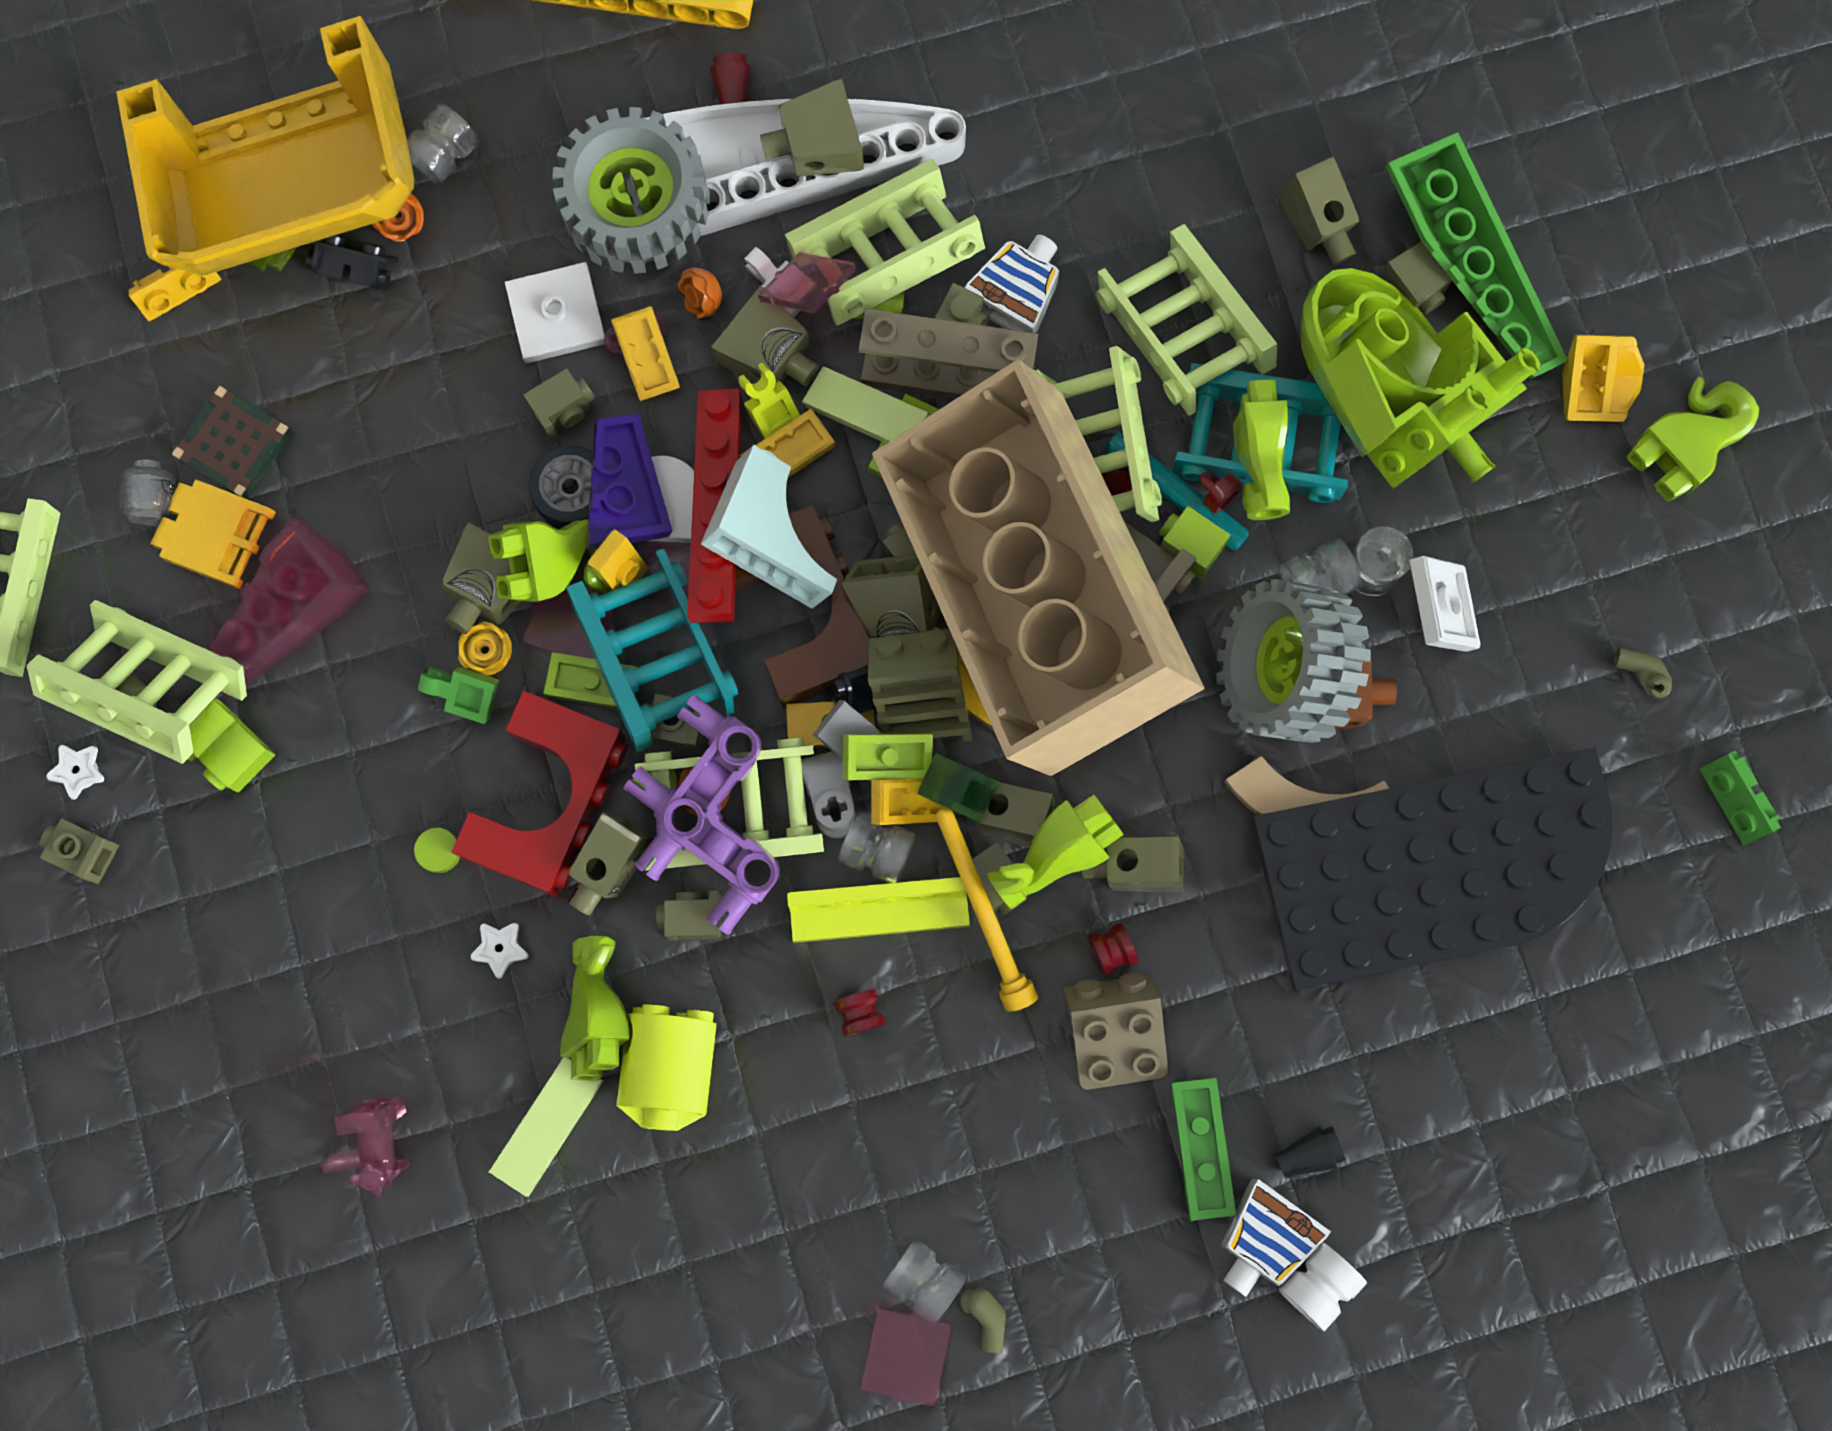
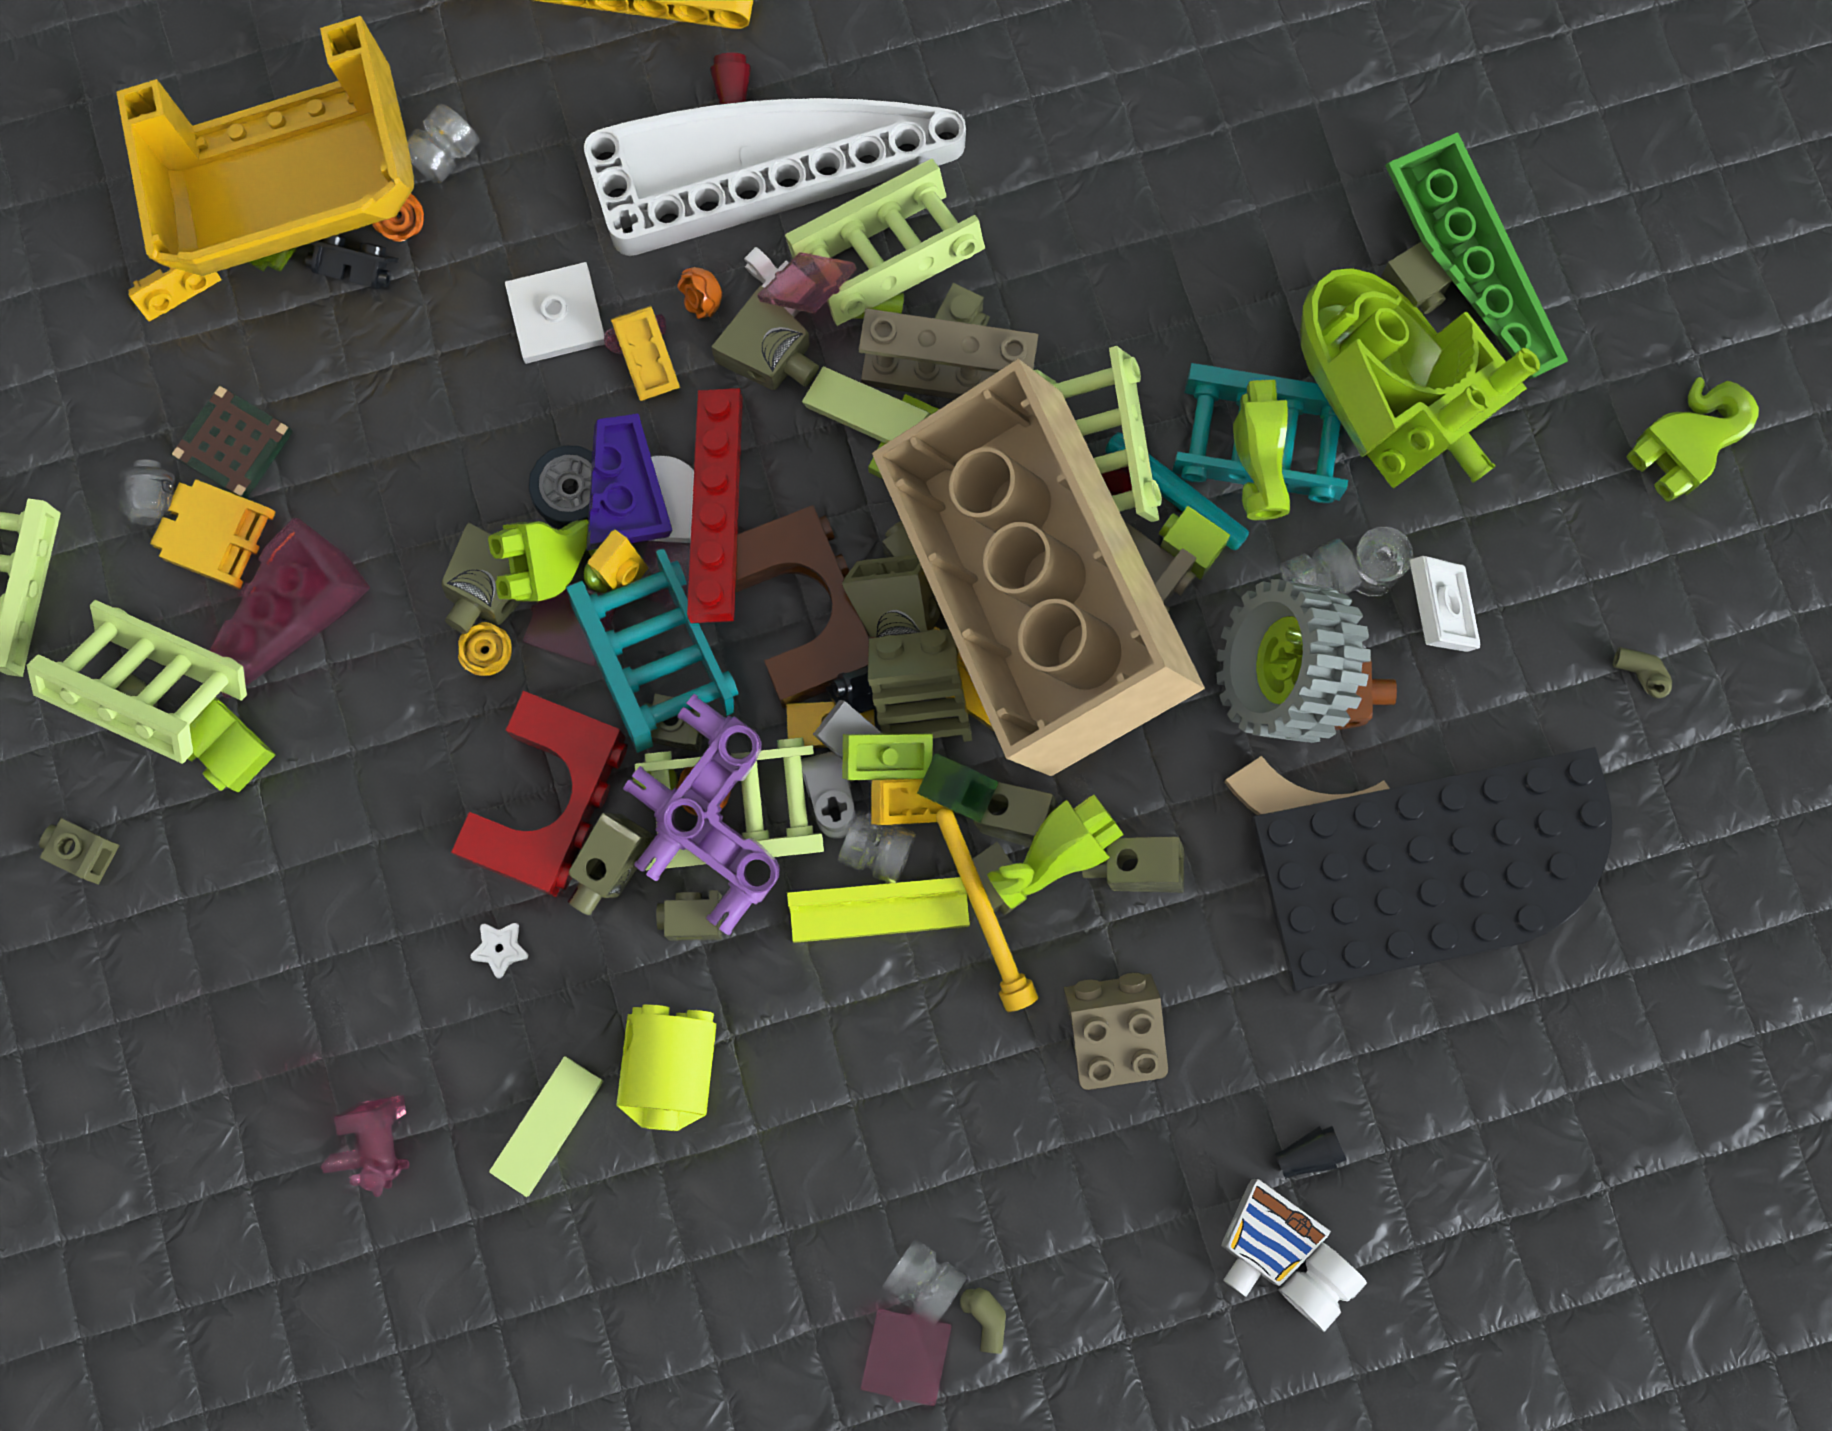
white plate [46,745,104,800] -> none
lime tile [414,828,460,873] -> none
bright green plate [418,667,500,724] -> none
olive brick [523,368,595,442] -> none
lime plate [543,652,638,710] -> none
light grey wheel [552,107,710,274] -> none
lime hips [560,936,630,1081] -> none
light aqua arch [701,445,837,609] -> none
neon yellow plate [739,363,800,439] -> none
yellow plate [741,409,836,478] -> none
olive torso [760,79,864,176] -> none
dark red wheel [833,989,886,1037] -> none
torso [965,235,1059,334] -> none
dark red wheel [1087,922,1138,977] -> none
yellowish green fence [1096,224,1277,416] -> none
bright green plate [1170,1078,1236,1221] -> none
dark red tile [1199,472,1243,514] -> none
olive torso [1277,157,1359,266] -> none
yellow slope [1562,334,1645,422] -> none
bright green hinge [1699,750,1781,846] -> none

